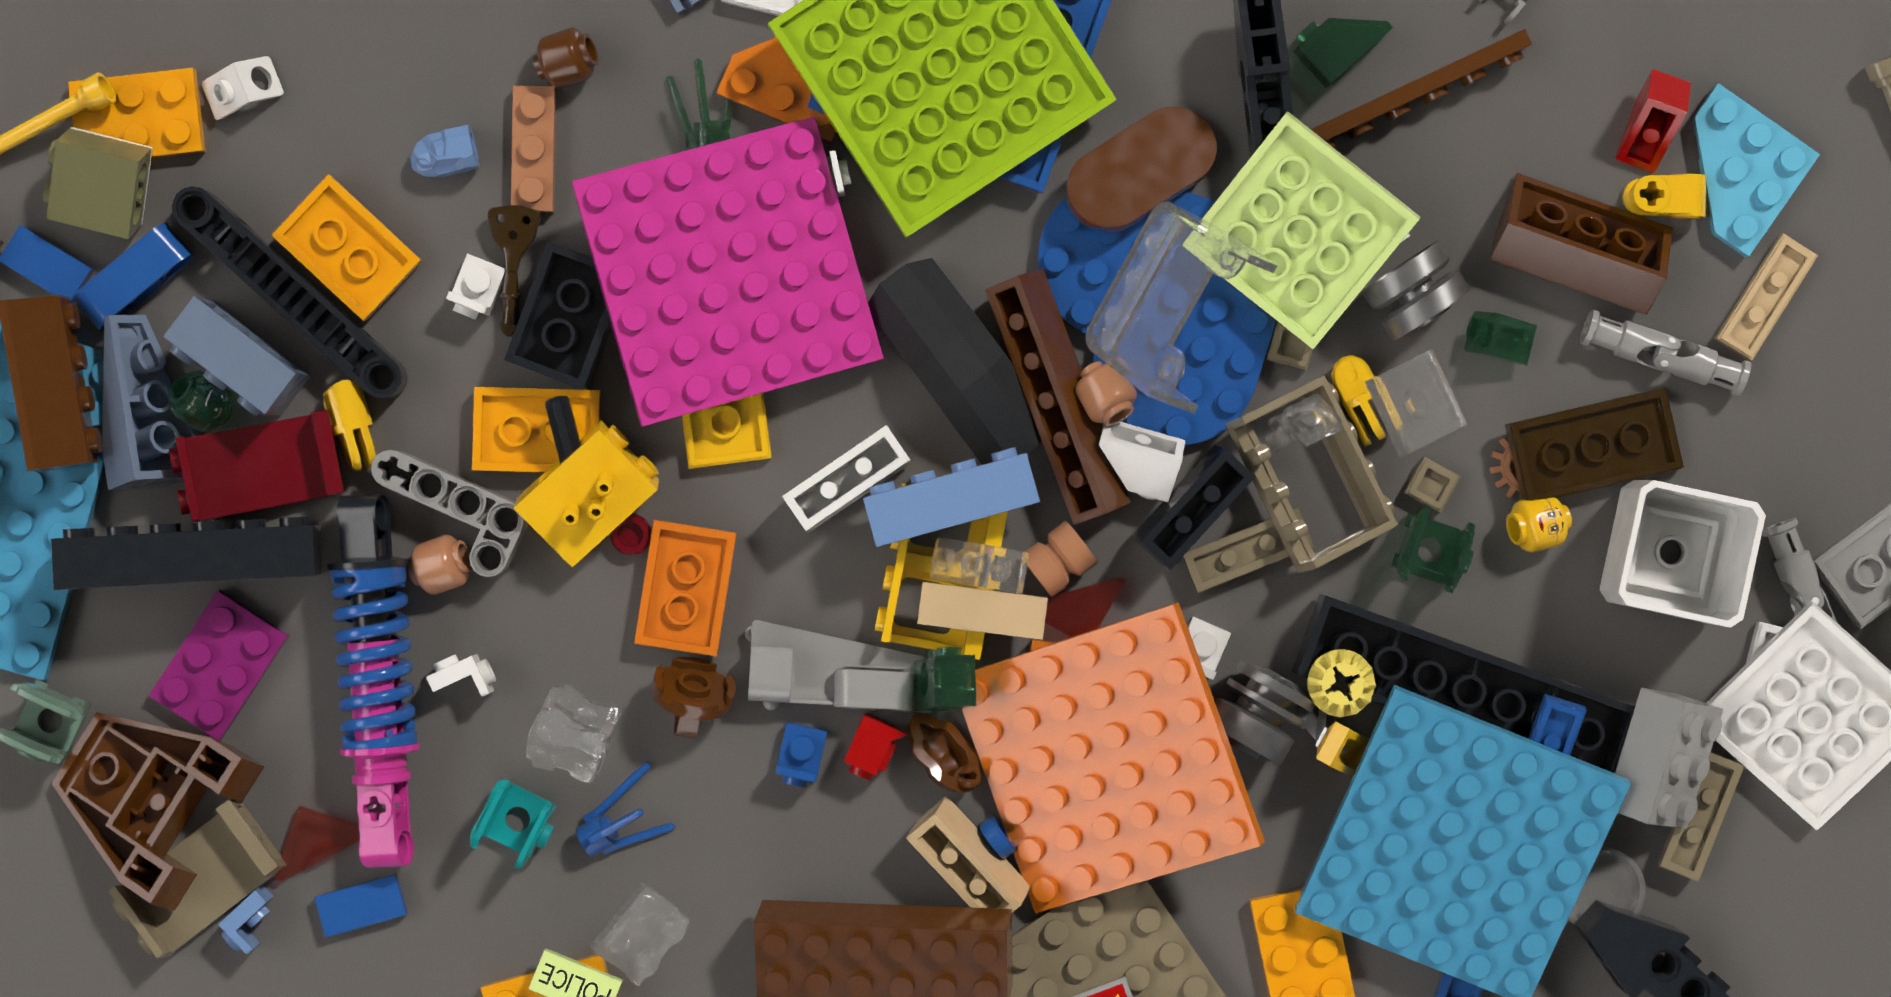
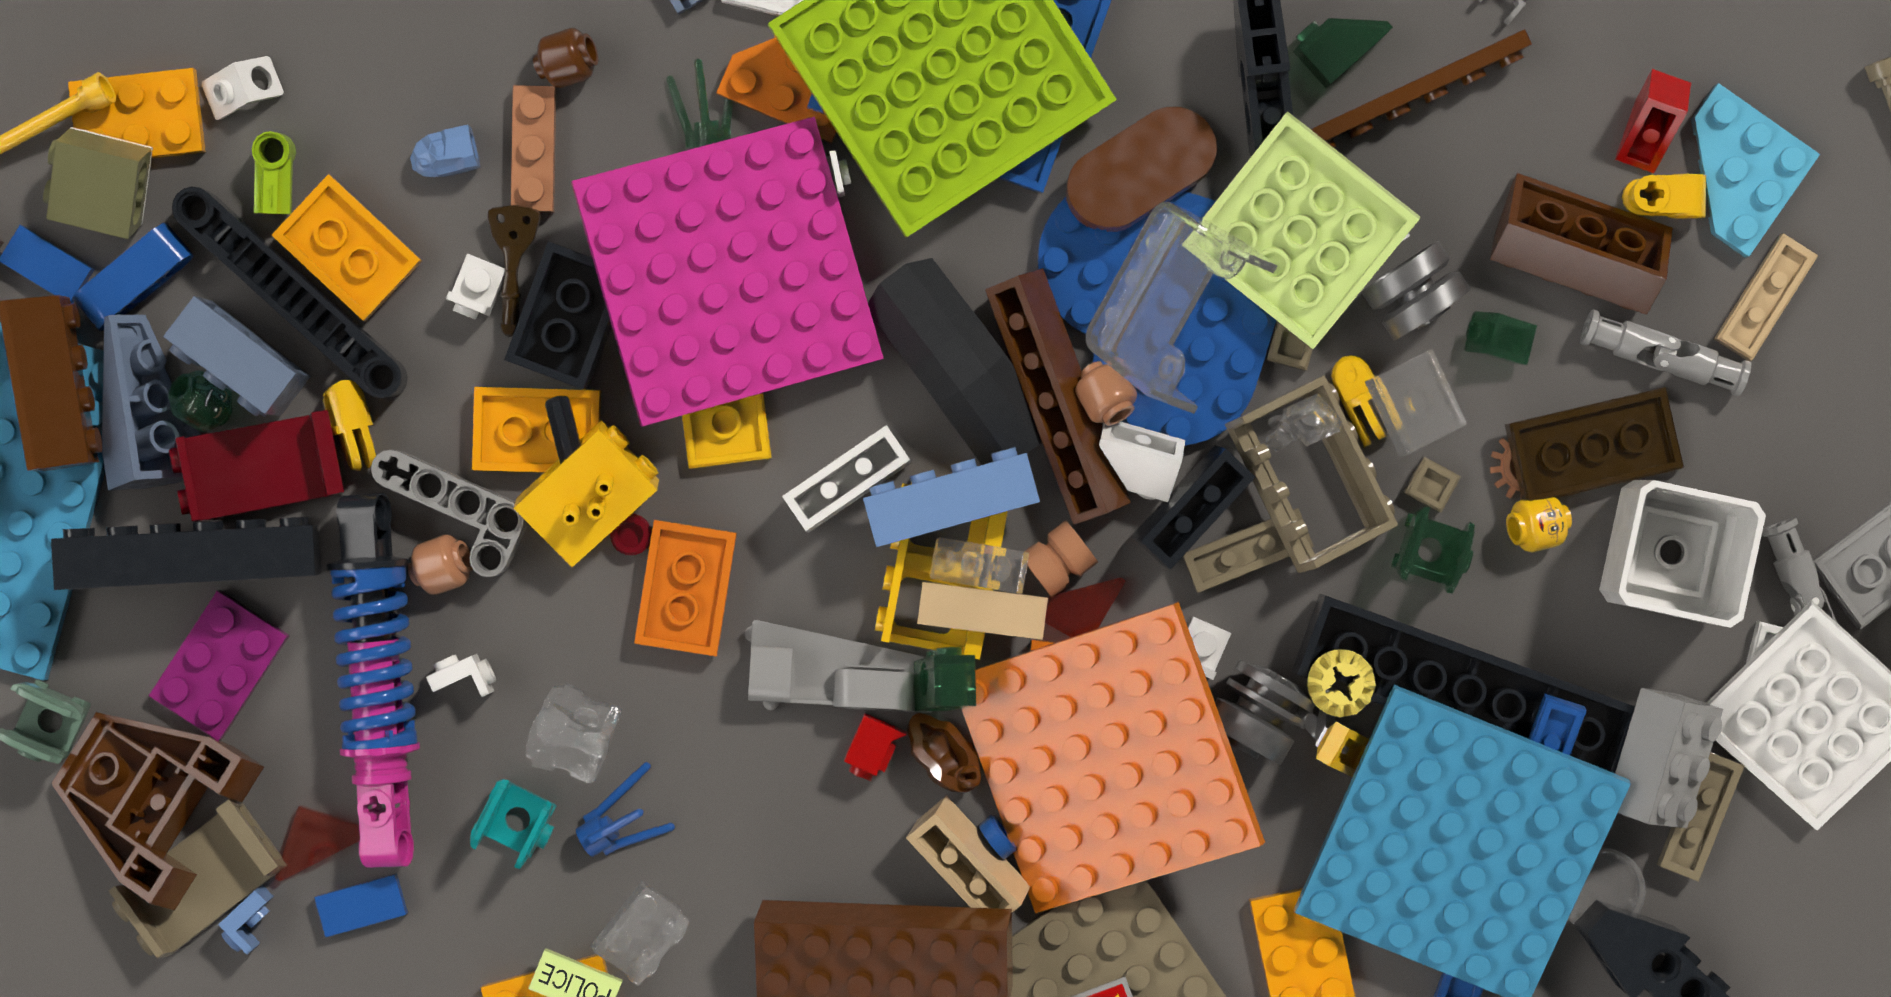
reddish brown tile [651,657,737,738] -> none
blue bracket [775,722,828,787] -> none
none -> lime piece [252,131,296,214]

